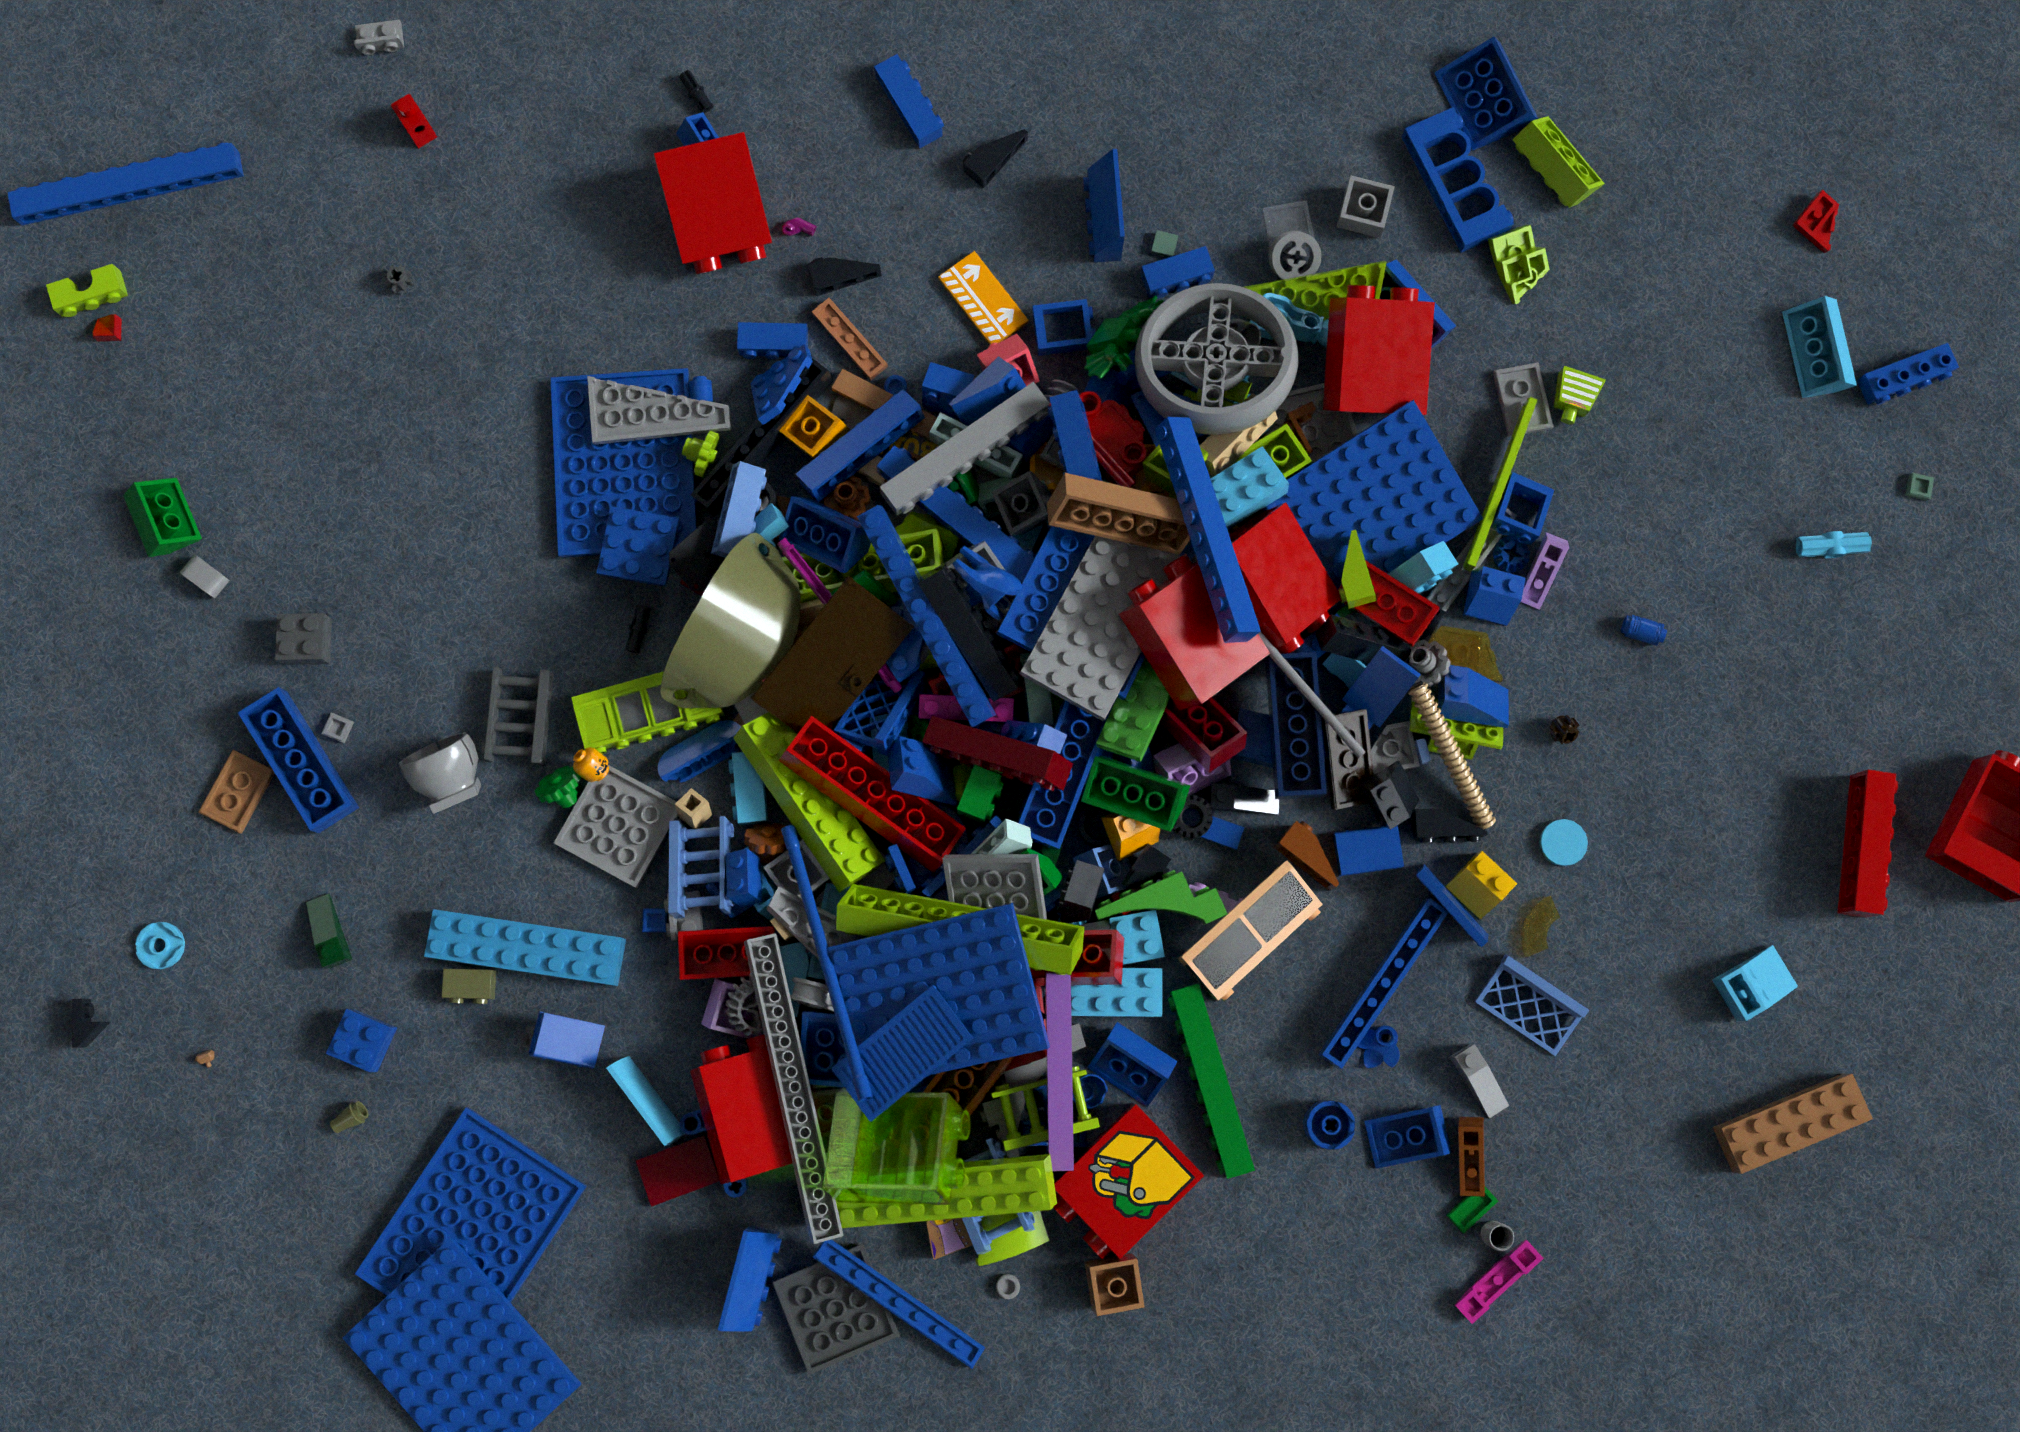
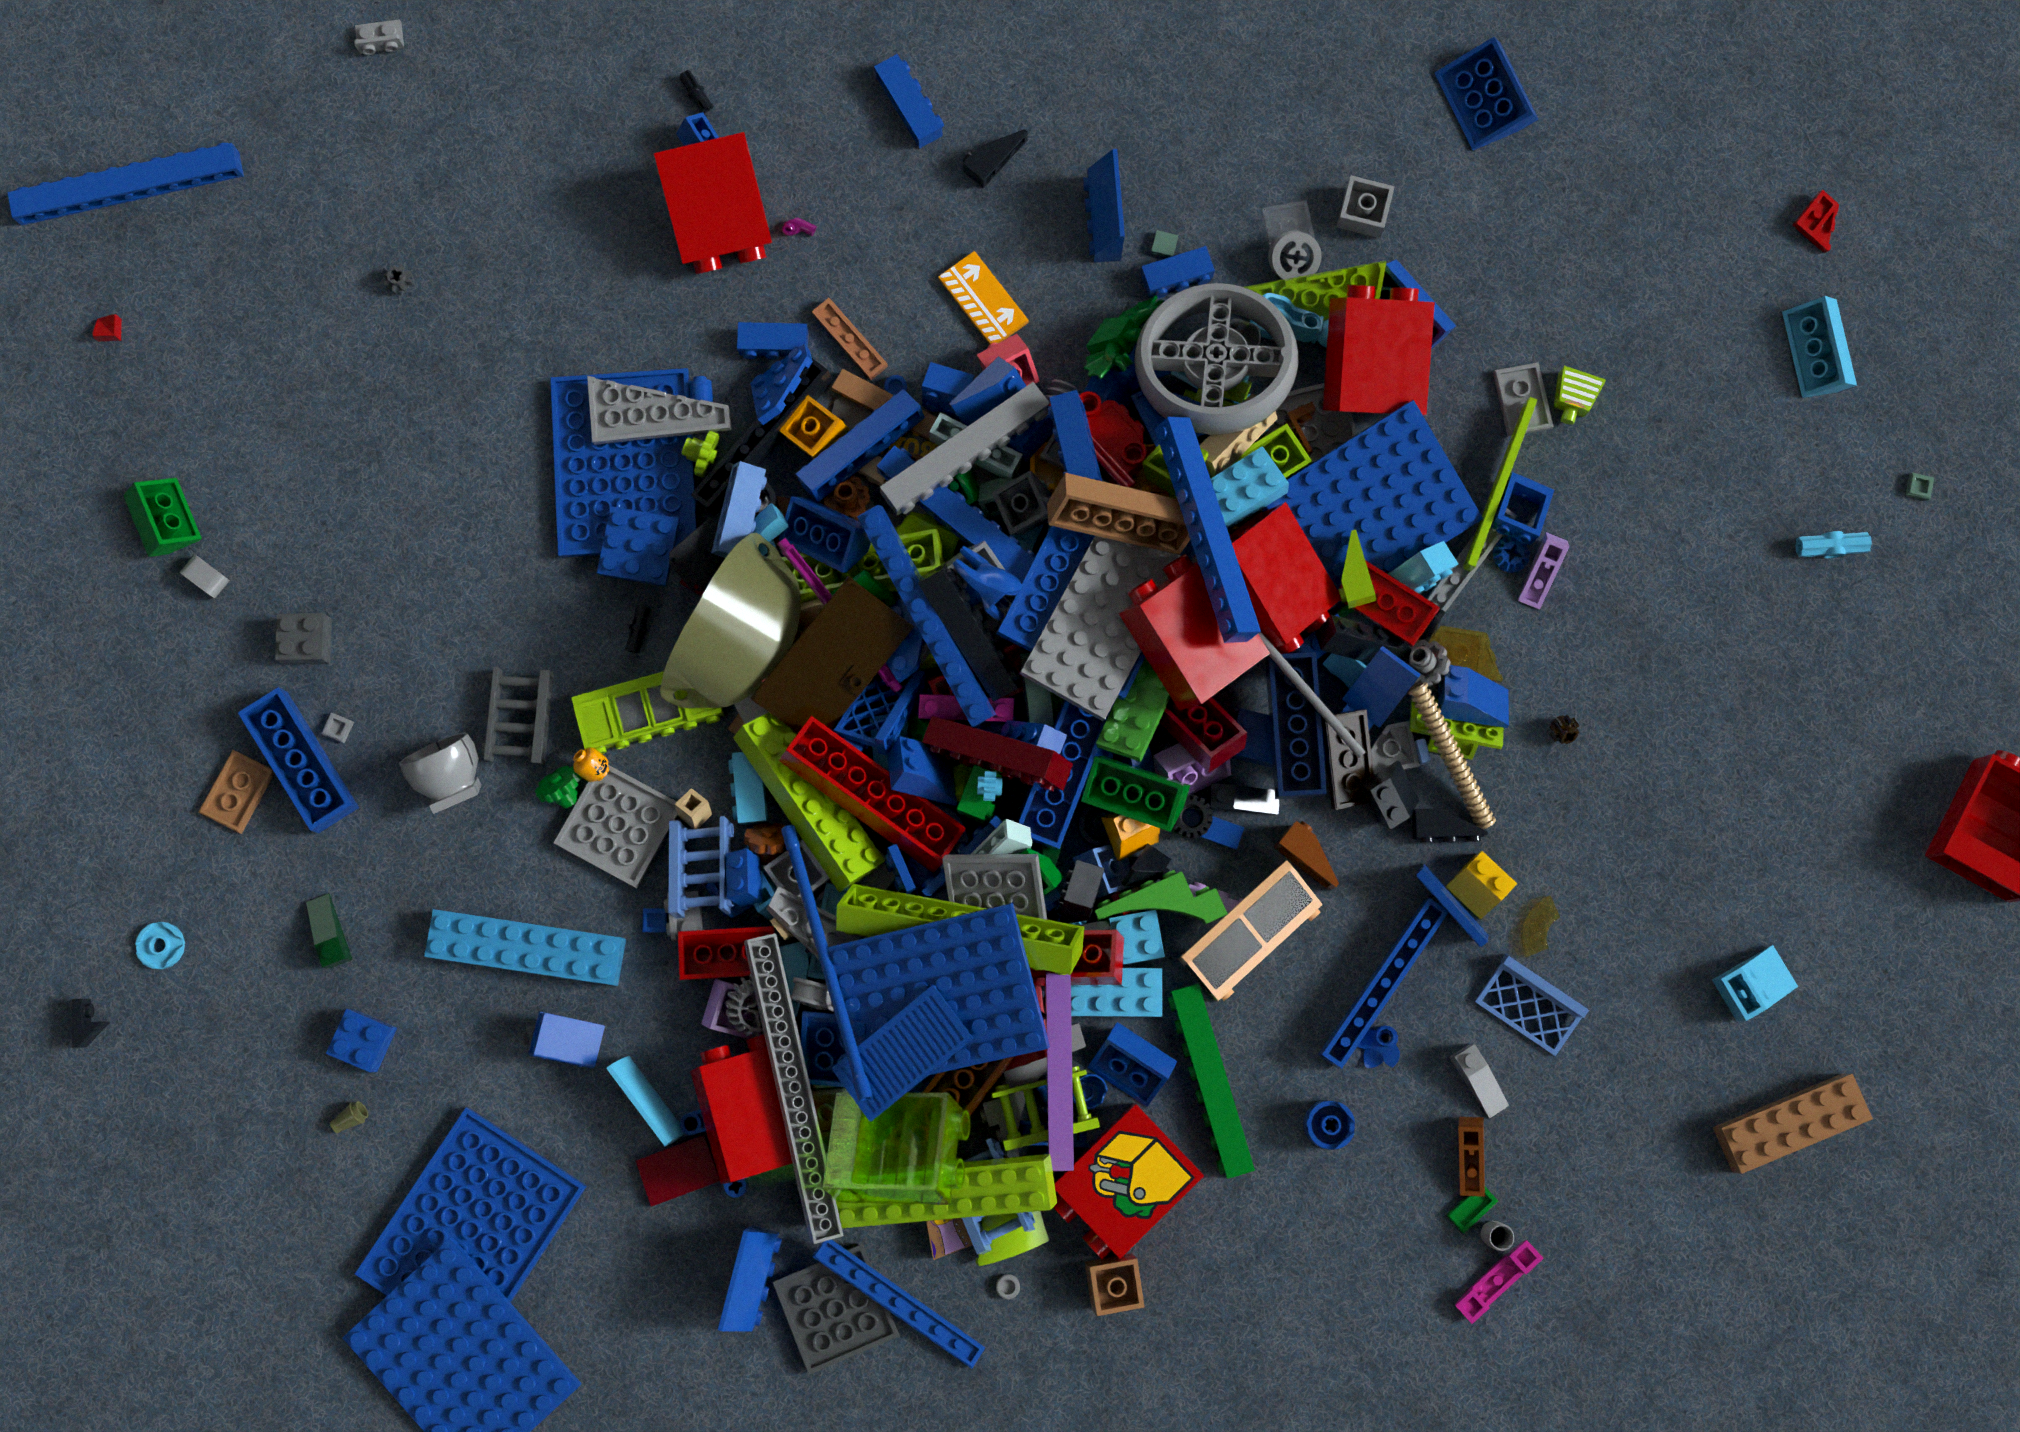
lime arch [46,264,128,317] -> none
medium nougat rock [195,1050,215,1068] -> none
red torso [390,94,437,149] -> none
olive brick [442,969,496,1004] -> none
blue brick [658,720,741,783] -> none
black slope [807,257,882,296] -> none
blue window [1032,299,1096,356] -> none
blue piece [1333,825,1404,876] -> none
blue slope [1364,1105,1452,1169] -> none
blue fence [1401,107,1514,253] -> none
blue slope [1463,566,1525,626] -> none
lime slope [1488,225,1550,304] -> none
lime slope [1512,116,1605,208] -> none
medium azure tile [1539,819,1588,866] -> none
blue head [1621,614,1667,646] -> none
red brick [1837,769,1898,918] -> none
blue brick [1857,343,1959,405] -> none
none -> medium azure gear [977,771,1002,801]

